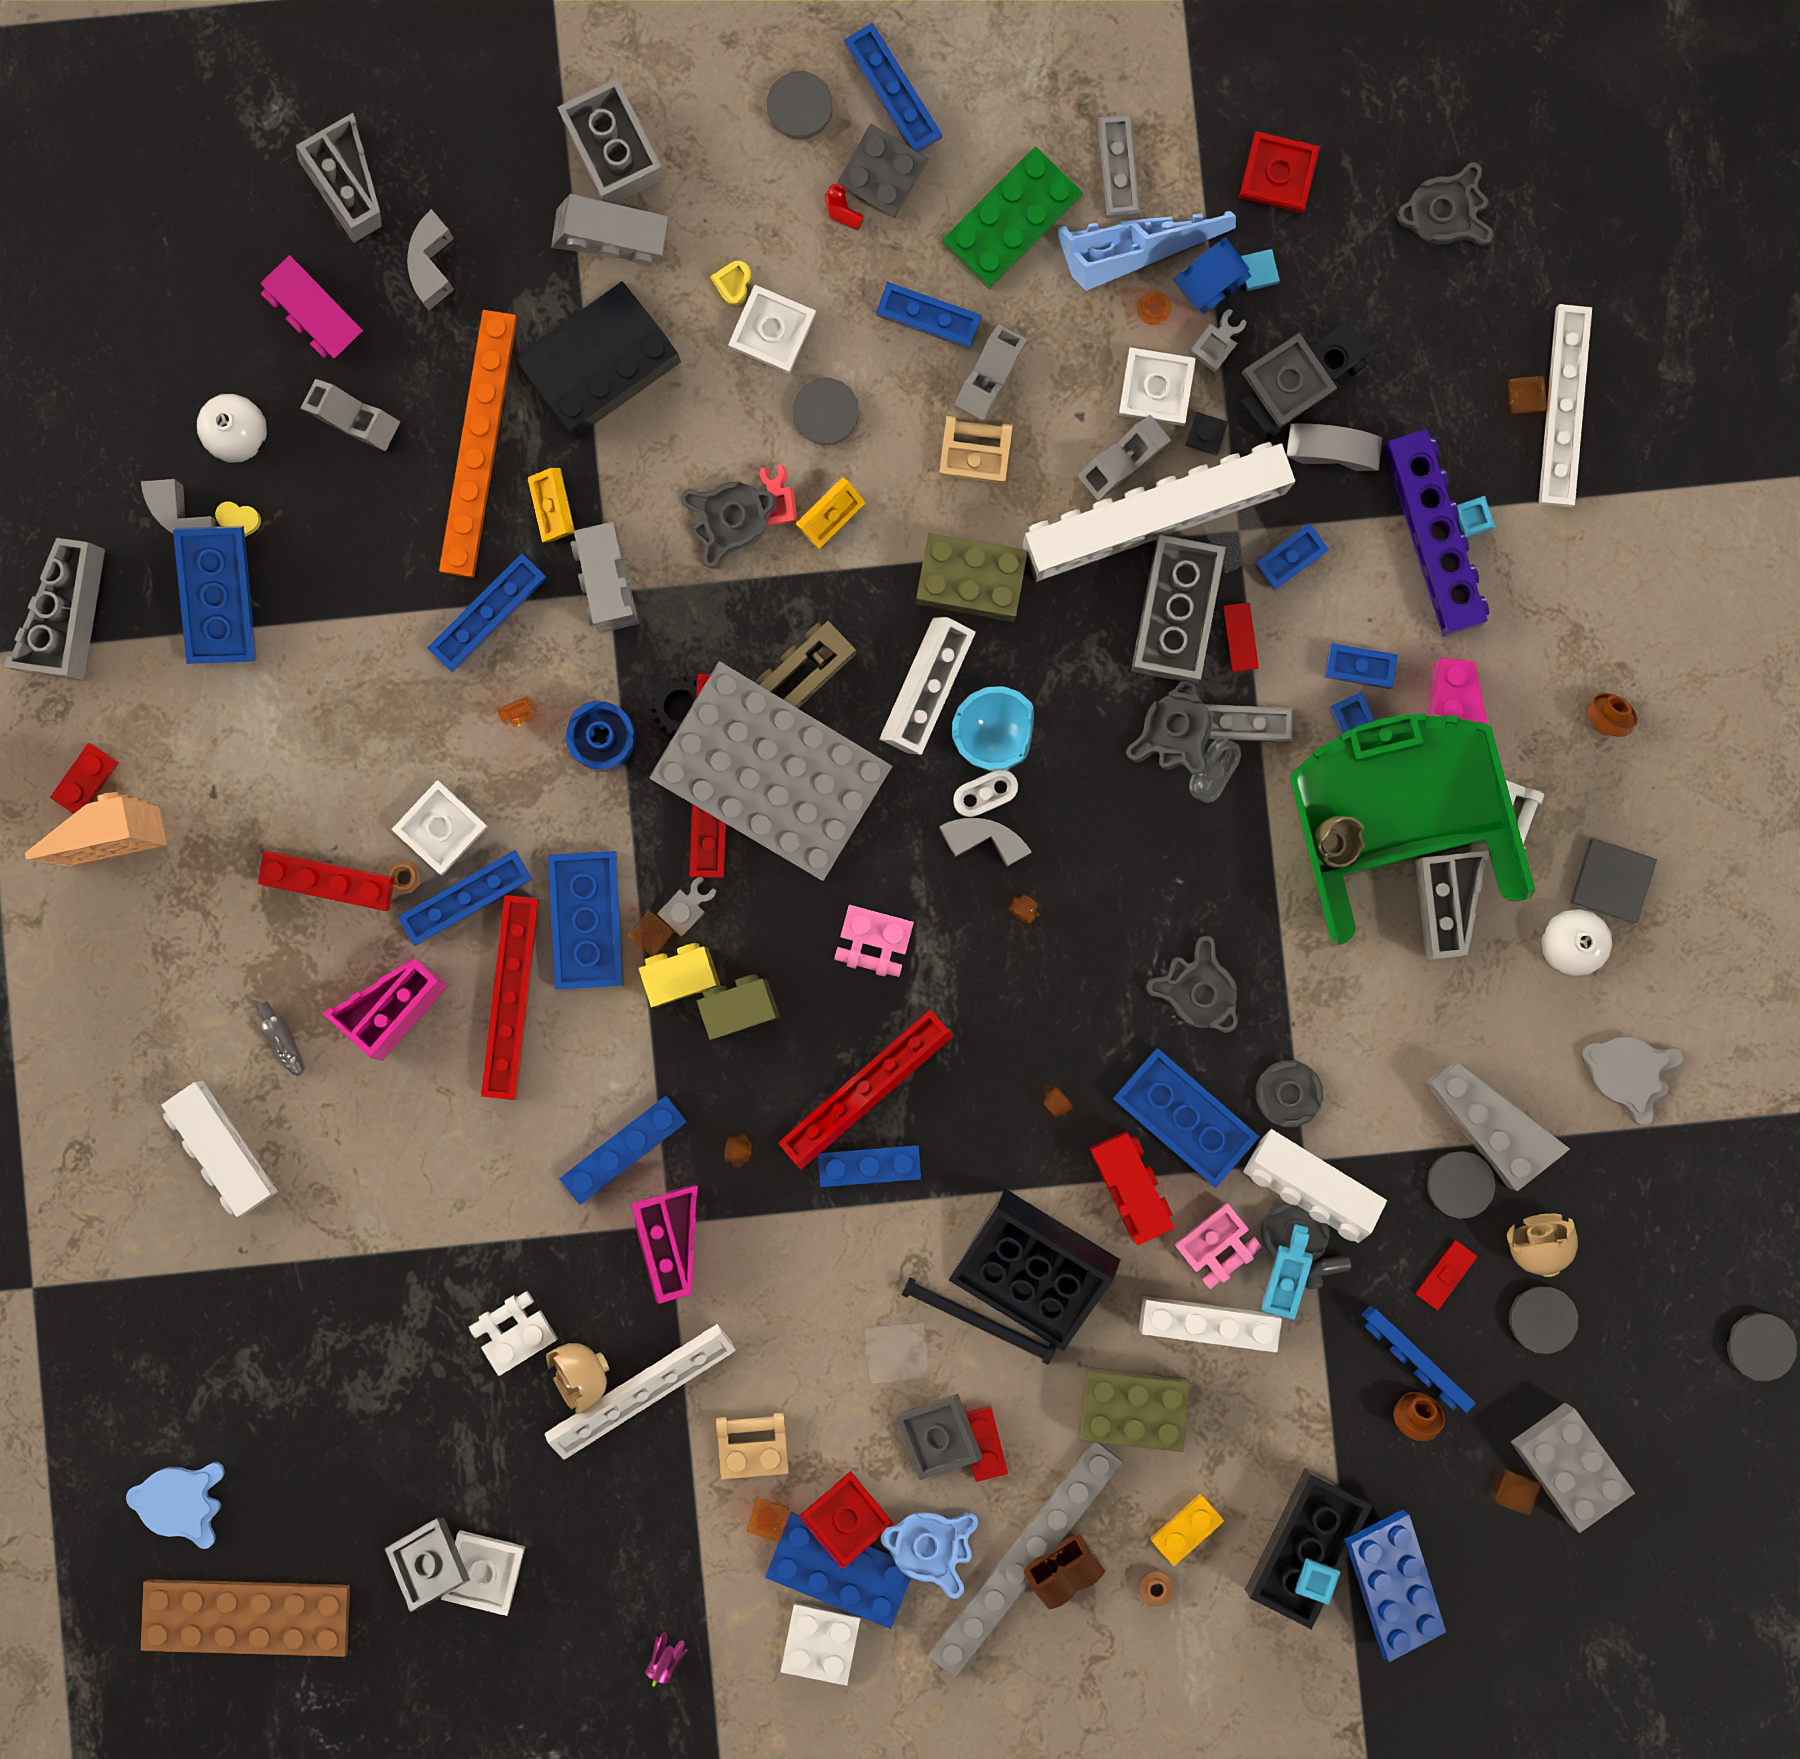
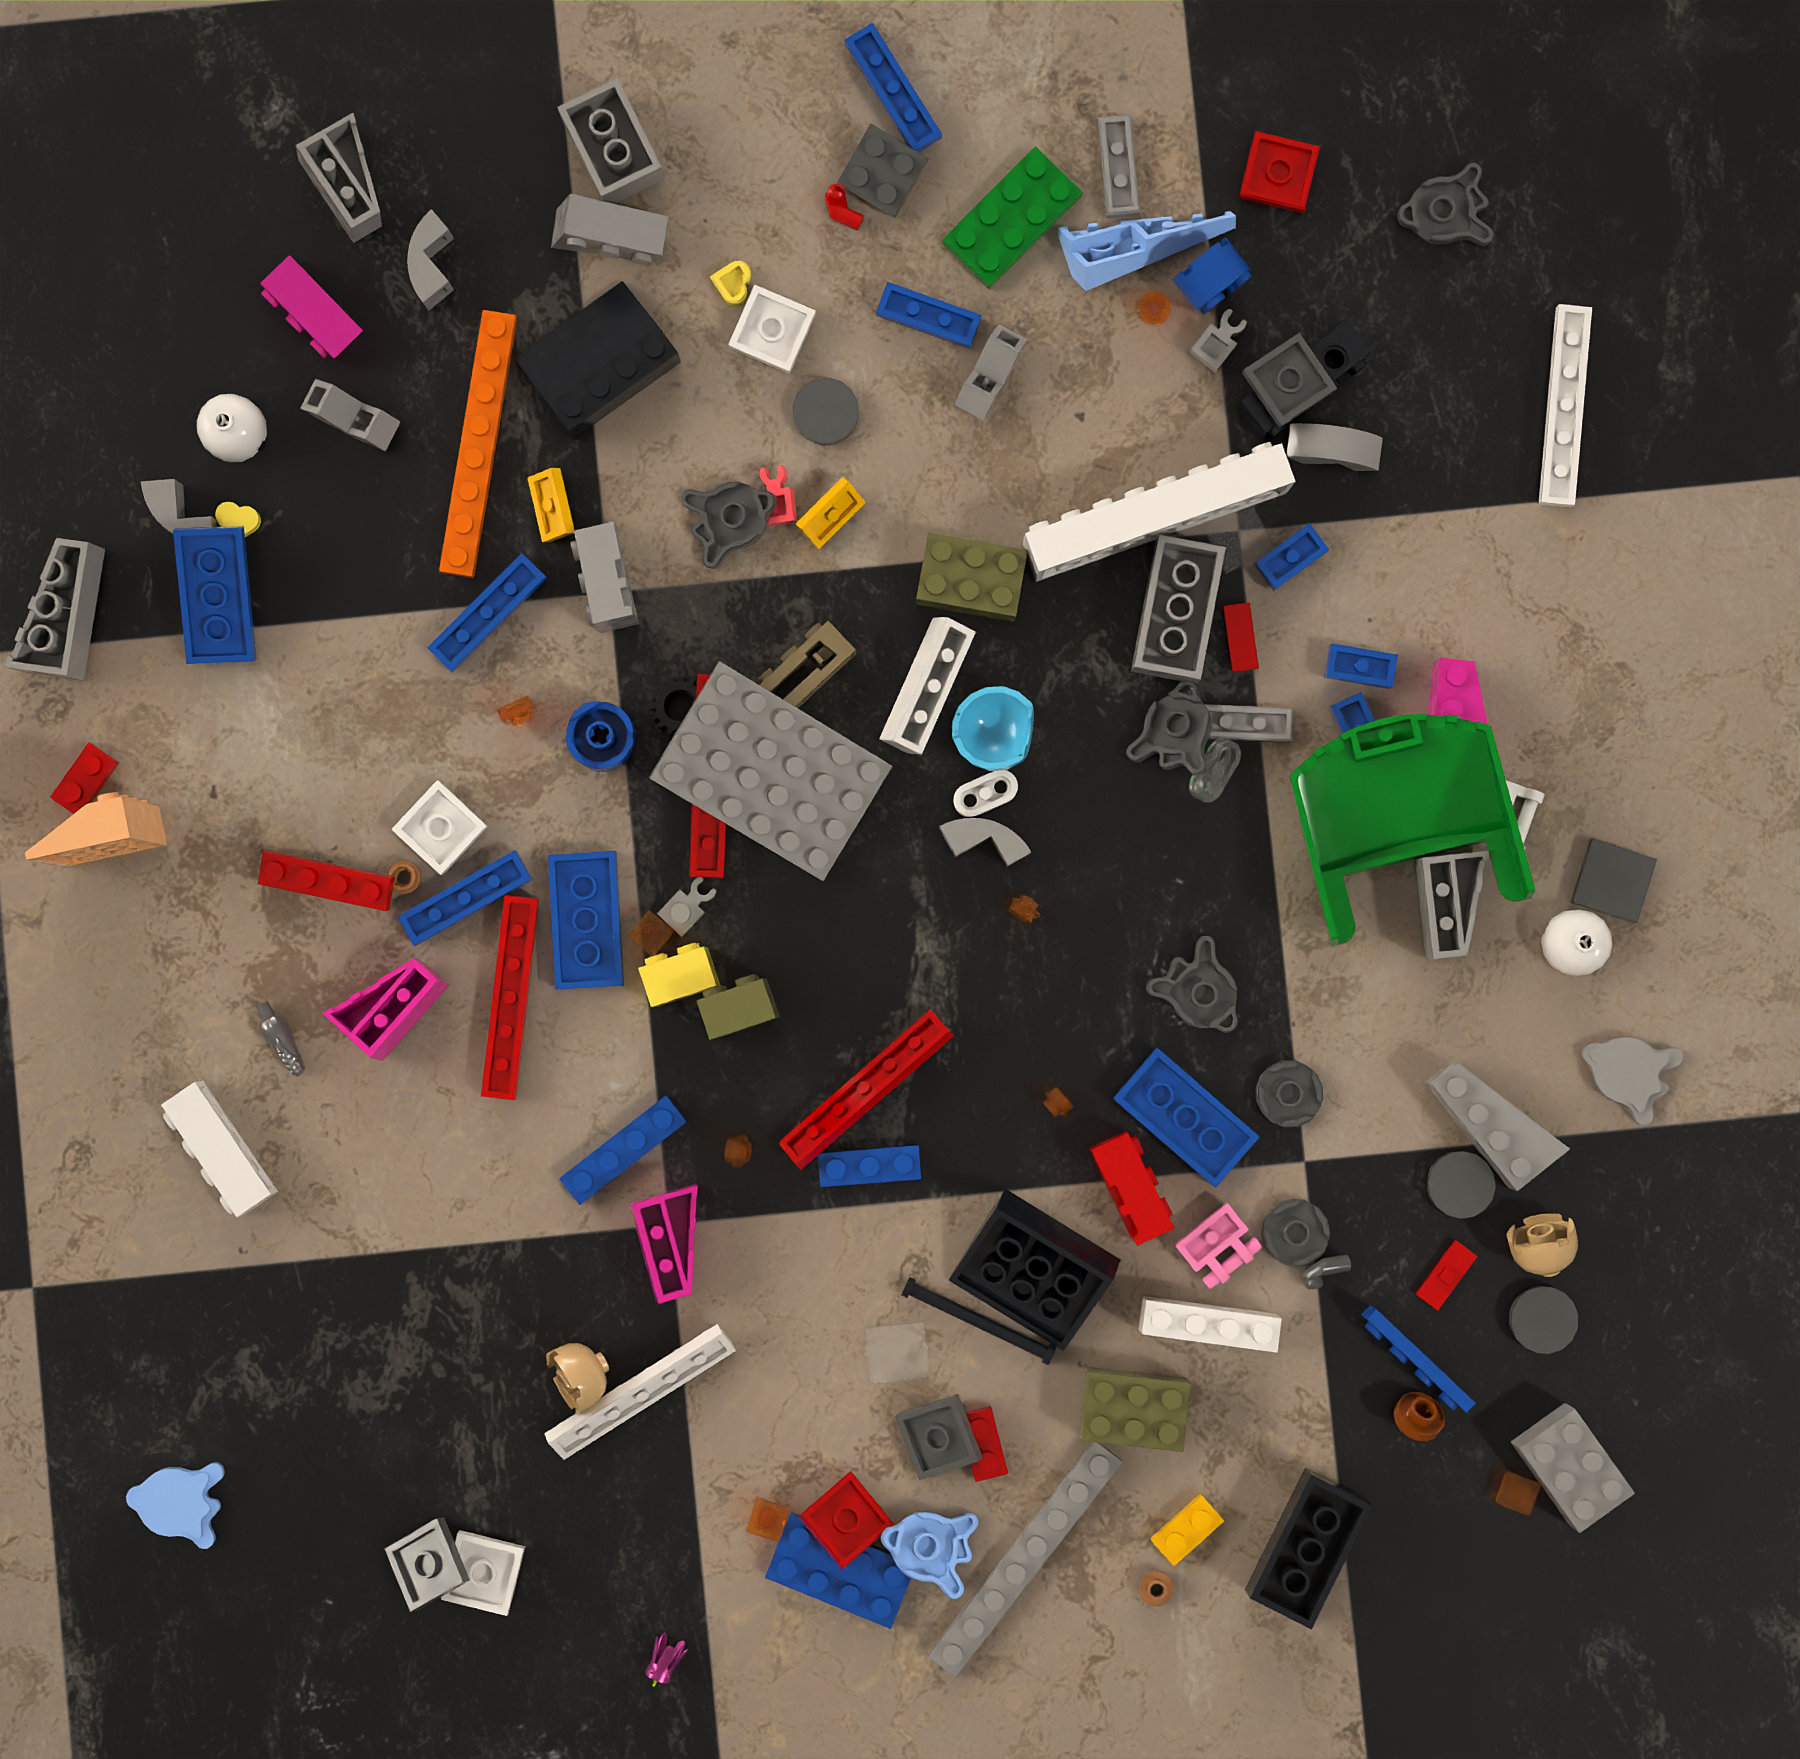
medium nougat plate [141,1579,350,1657] -> none
white plate [469,1291,558,1376] -> none
tan plate [716,1412,789,1479] -> none
dark grey tile [767,71,833,139] -> none
white plate [780,1602,861,1686] -> none
bright pink plate [834,905,914,977] -> none
tan plate [939,416,1013,484] -> none
reddish brown brick [1023,1534,1105,1609] -> none
light grey brick [1077,415,1172,501] -> none
white plate [1118,347,1196,426] -> none
black plate [1185,412,1228,456] -> none
medium azure tile [1241,249,1280,291] -> none
white brick [1243,1129,1387,1243] -> none
medium azure plate [1262,1224,1313,1320] -> none
medium azure tile [1295,1558,1340,1605] -> none
dark tan hair [1314,816,1365,867] -> none
blue plate [1344,1510,1446,1662] -> none
dark purple brick [1383,429,1489,637] -> none
medium azure tile [1456,496,1496,538] -> none
clear orange plate [1508,376,1547,414] -> none
dark orange plate [1587,693,1638,737] -> none
dark grey tile [1727,1313,1797,1381] -> none

